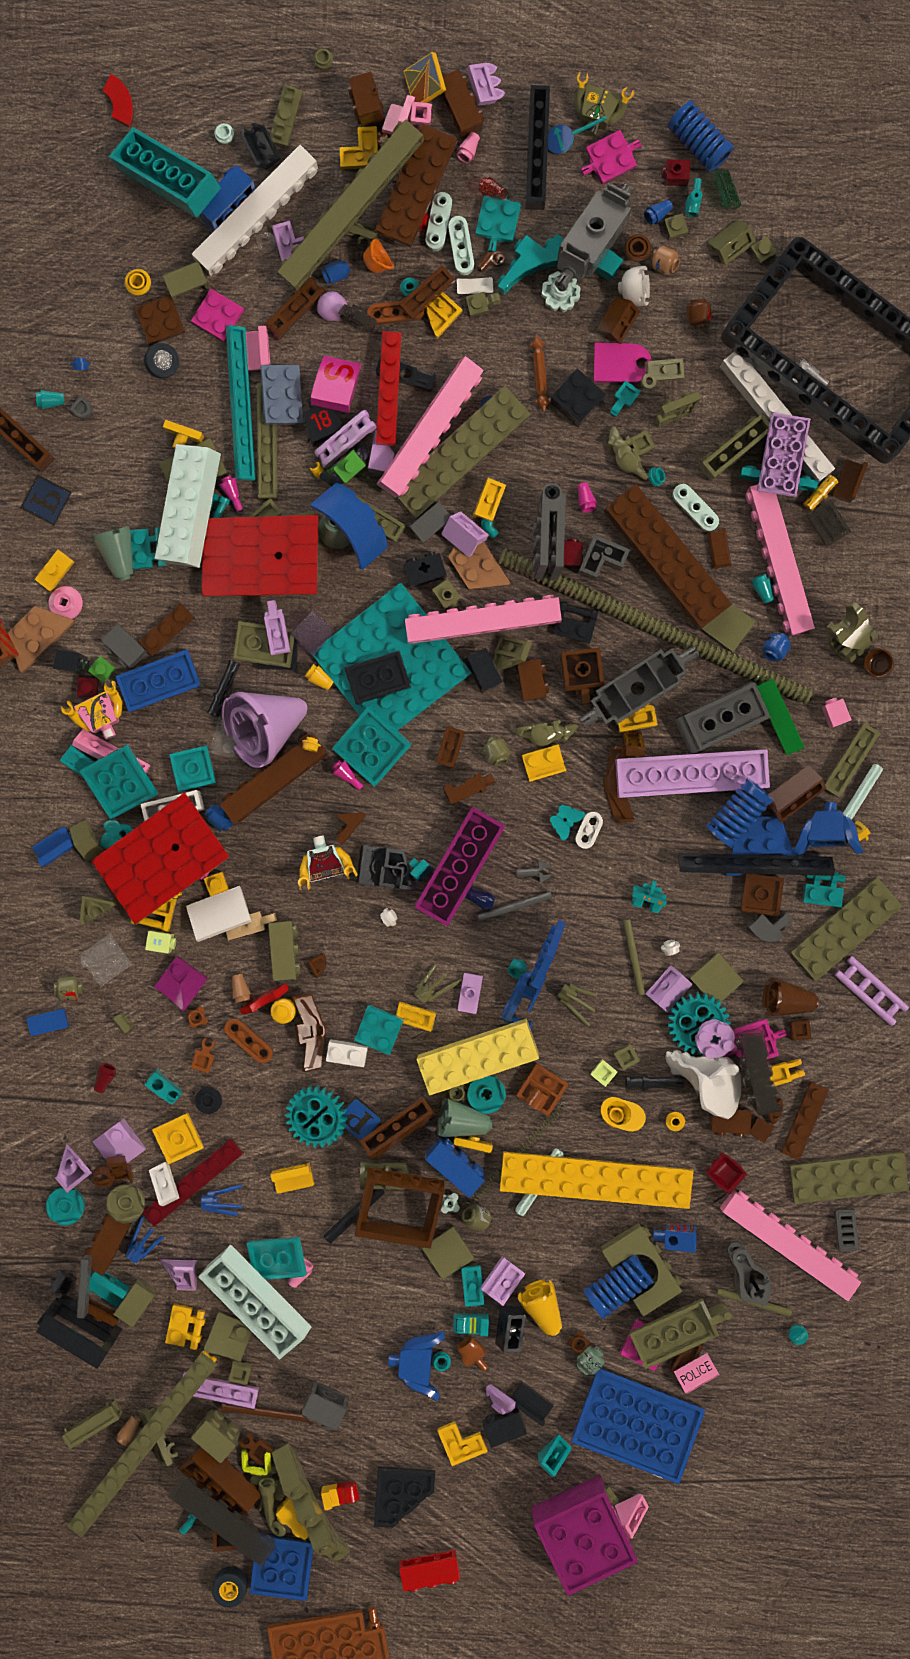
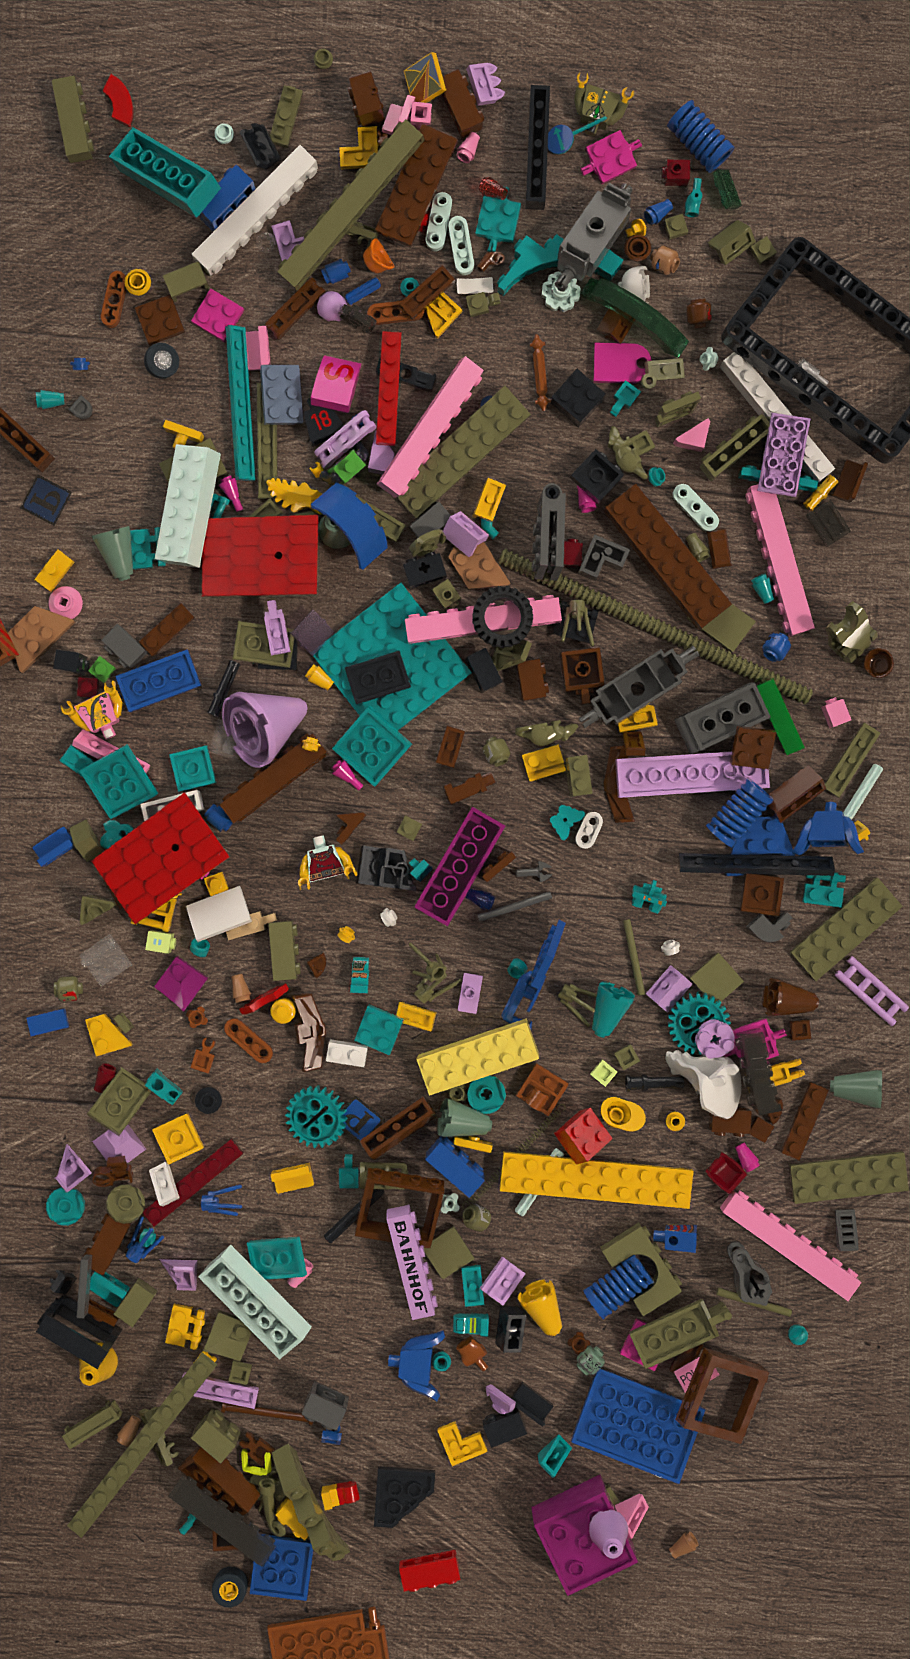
none -> olive brick [52,76,95,163]
none -> yellow cone [79,1343,118,1386]
none -> yellow wing [85,1014,133,1056]
none -> olive tile [87,1067,152,1136]
none -> dark orange beam [101,271,126,328]
none -> teal plate [139,1228,156,1247]
none -> teal tile [190,938,210,957]
none -> yellow plant [266,478,323,515]
none -> blue tile [321,1425,342,1445]
none -> yellow plate [337,926,355,943]
none -> teal plate [339,1154,359,1188]
none -> blue axle [345,277,381,305]
none -> teal leg [350,957,369,993]
none -> lavender brick [387,1205,438,1320]
none -> olive plate [397,815,422,841]
none -> olive tile [409,529,446,557]
none -> olive plant [409,943,447,982]
none -> black tyre [472,586,533,648]
none -> reddish brown plate [482,851,516,882]
none -> red brick [554,1107,613,1165]
none -> olive plant [561,600,594,647]
none -> olive brick [565,755,593,797]
none -> black plate [570,449,624,503]
none -> clear green arch [580,278,689,358]
none -> lavender cone [589,1510,628,1559]
none -> teal cone [592,982,635,1038]
none -> yellow plate [625,219,646,237]
none -> medium nougat cone [669,1532,699,1559]
none -> bright pink slope [673,418,710,452]
none -> reddish brown piece [675,1348,770,1444]
none -> olive cone [686,533,710,562]
none -> light aqua plate [700,347,718,371]
none -> reddish brown plate [730,726,776,770]
none -> dark pink cone [735,1142,760,1173]
none -> sand green cone [830,1070,882,1108]

